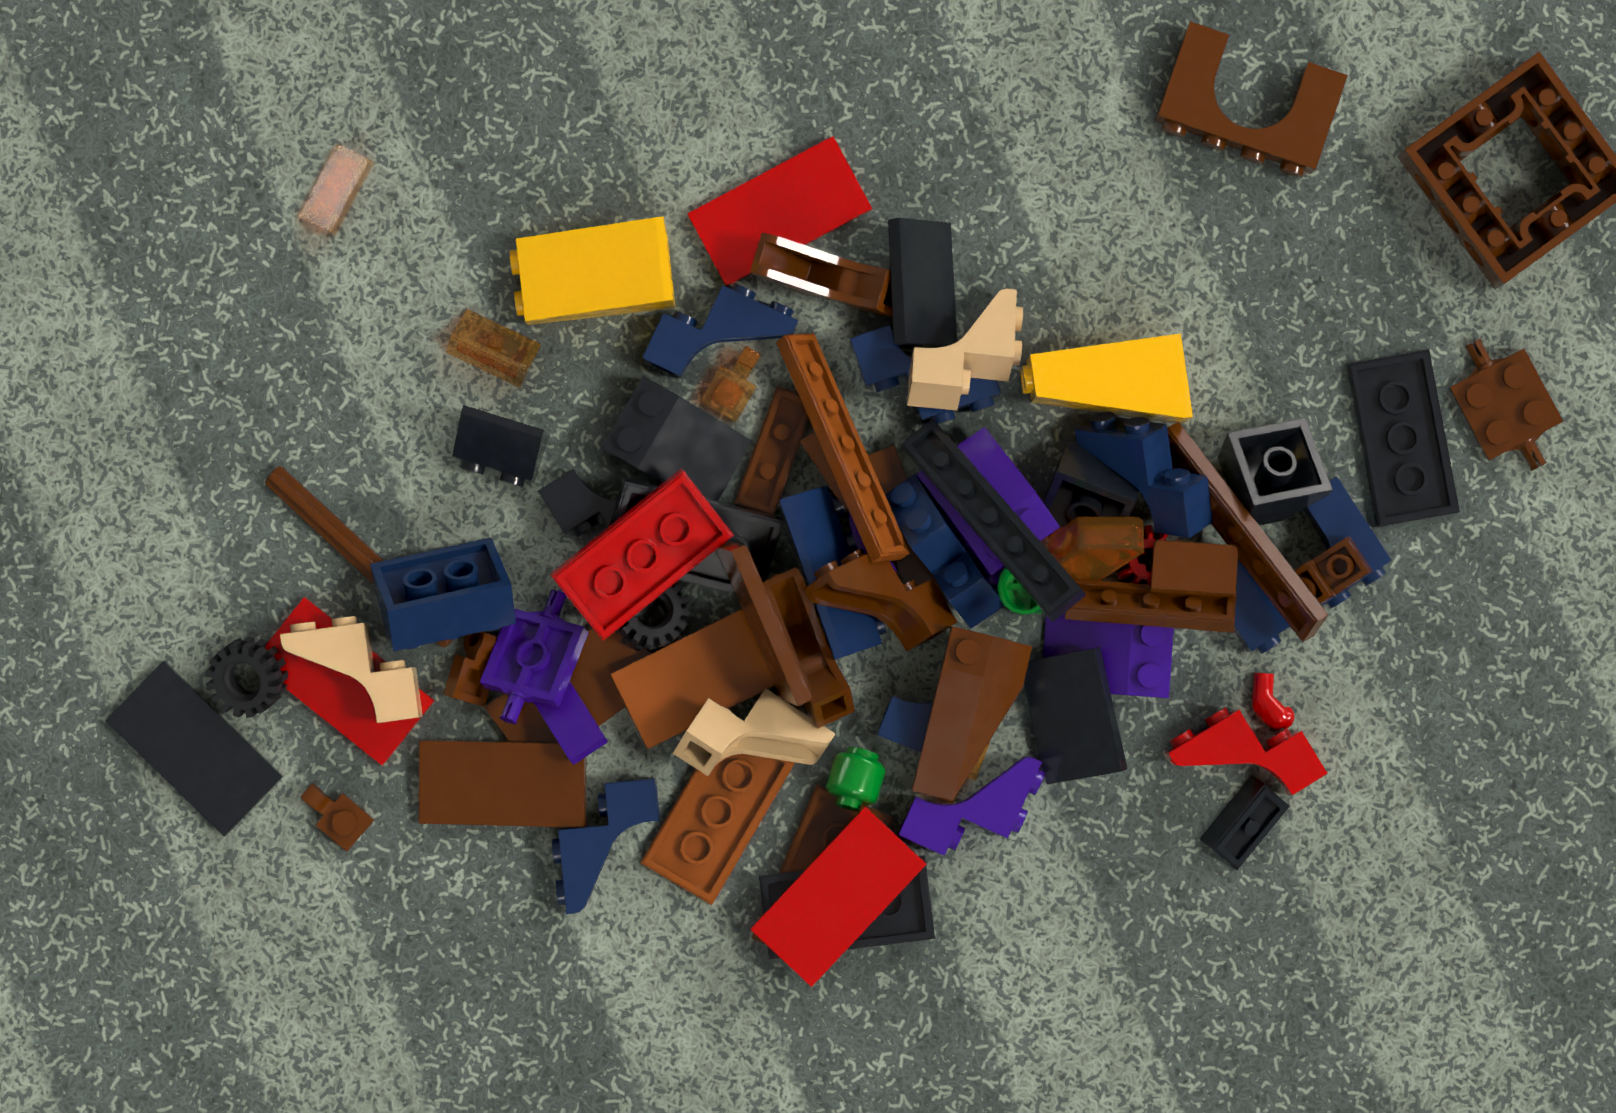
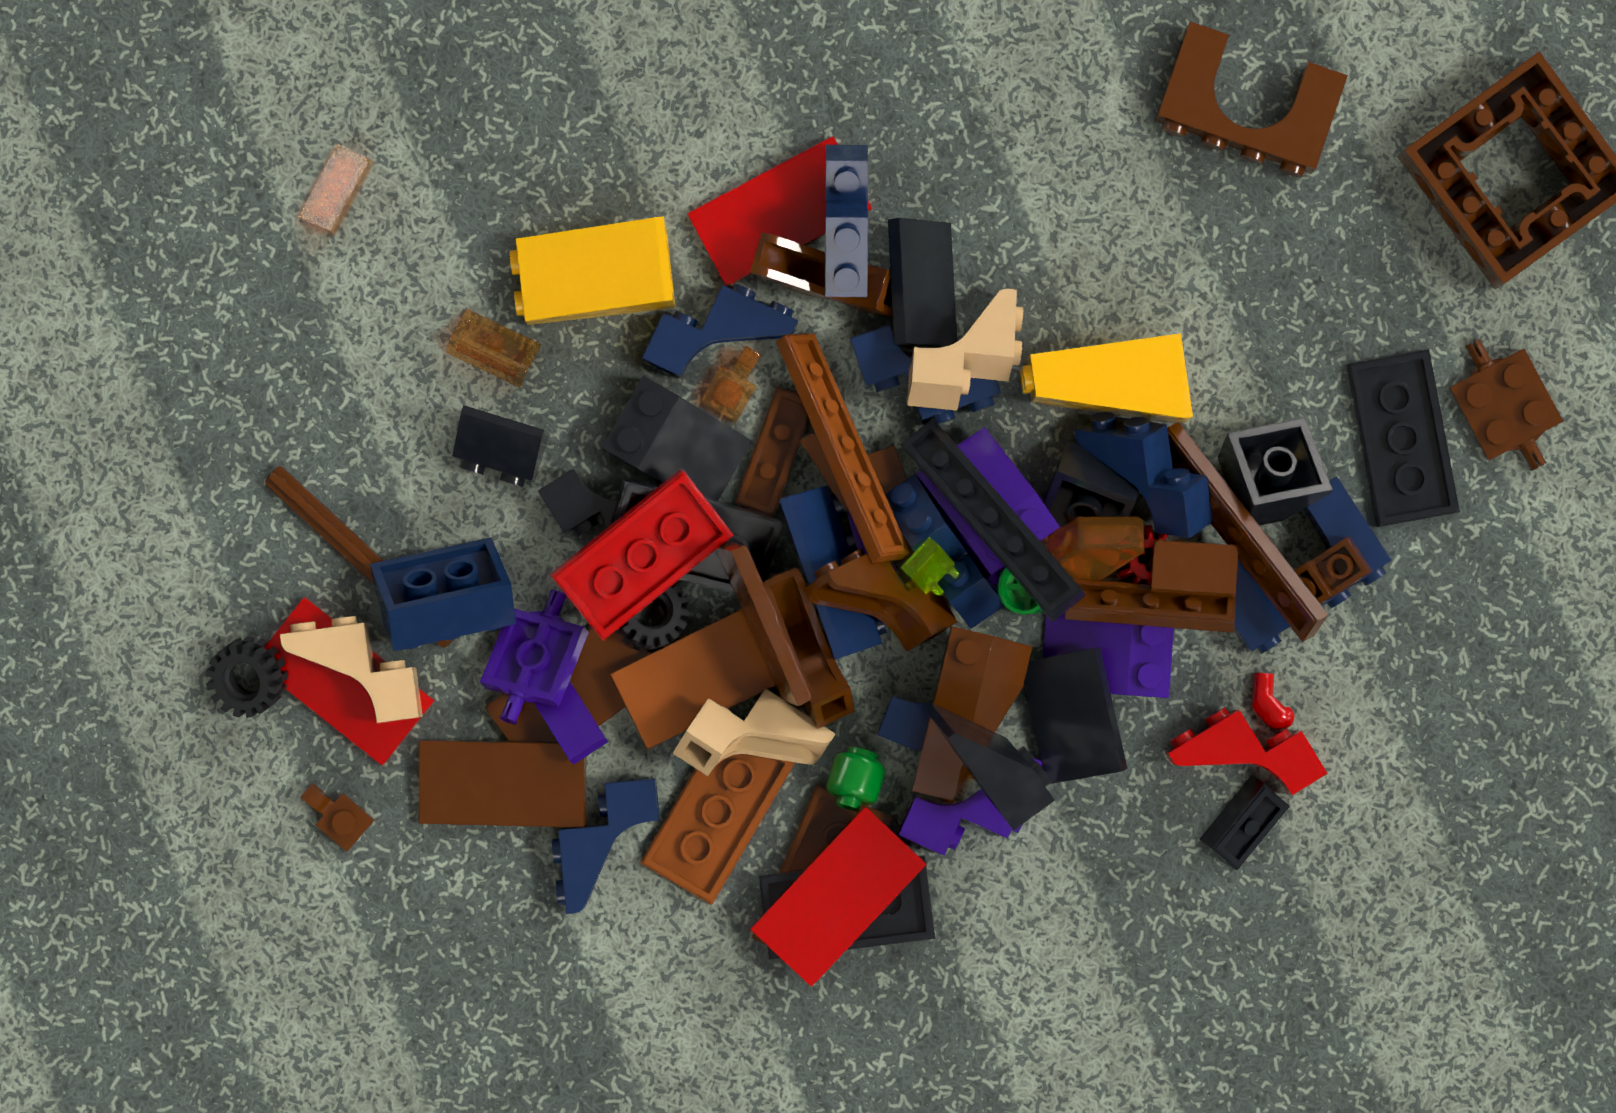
black tile [105,661,284,837] -> none
reddish brown plate [443,632,497,707] -> none
none -> arch [825,145,868,297]
none -> clear neon green tile [901,537,959,595]
none -> black slope [923,702,1055,831]

